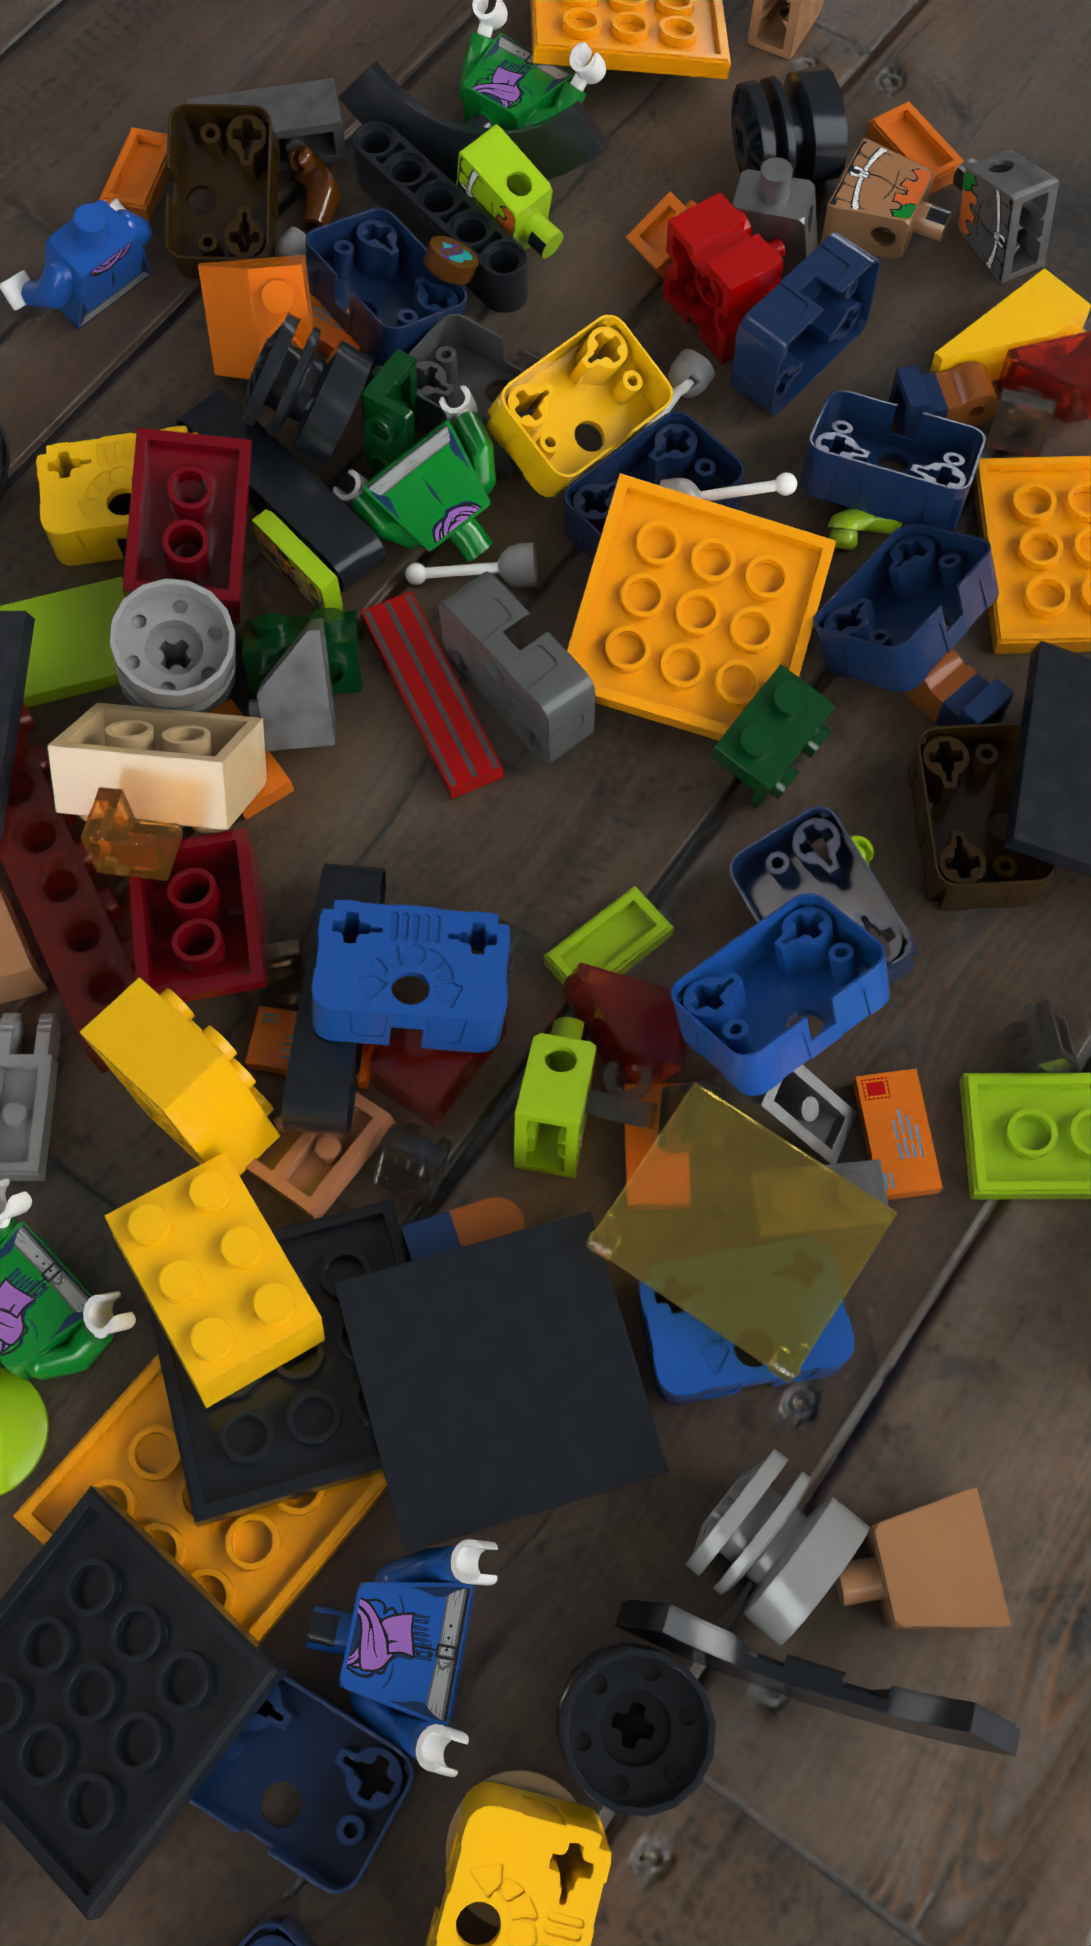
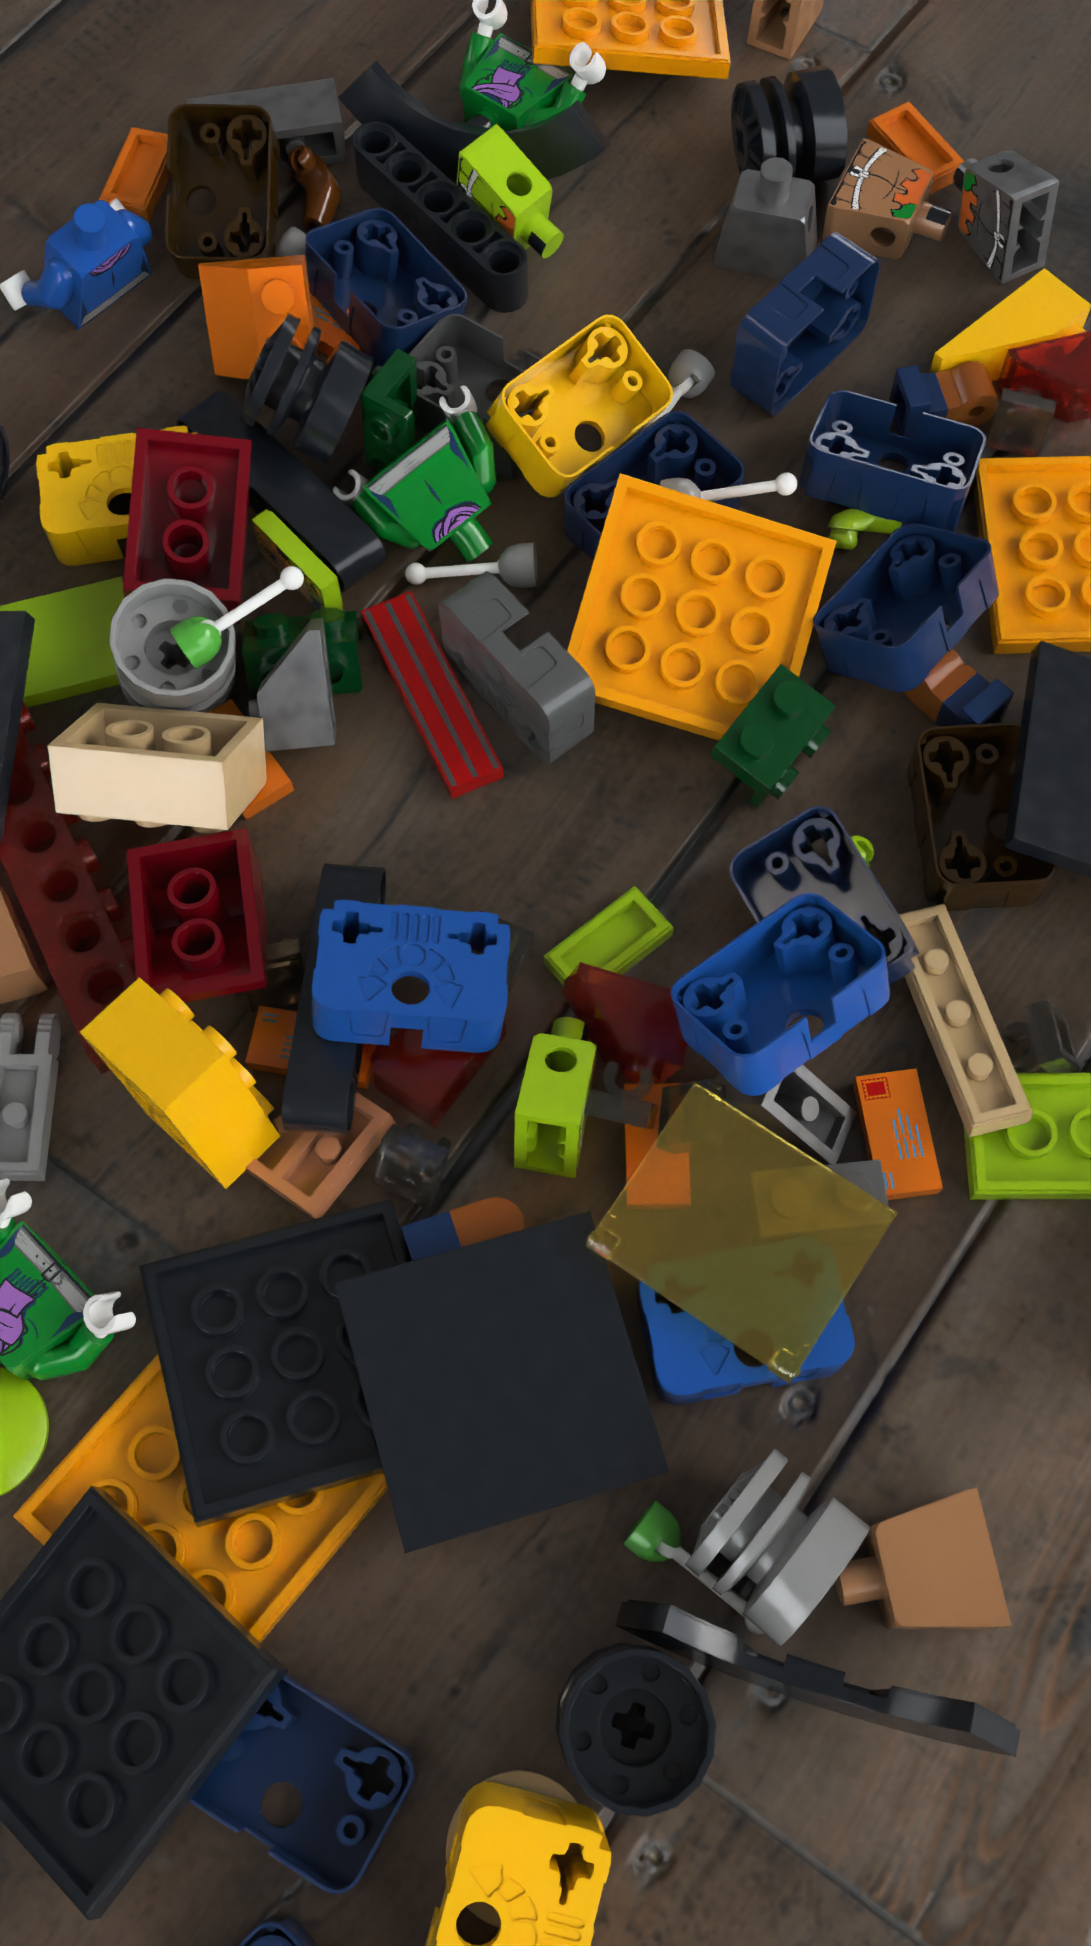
clear orange panel [81,787,183,881] -> none
yellow brick [104,1152,325,1408] -> none
torso [307,1539,498,1777] -> none
reddish brown tile [423,236,479,285] -> none
orange bracket [626,191,697,278] -> none
red brick [663,192,786,364] -> none
none -> hinge [170,566,304,669]
none -> bright green hinge [622,1499,764,1635]
none -> tan tile [899,904,1033,1137]

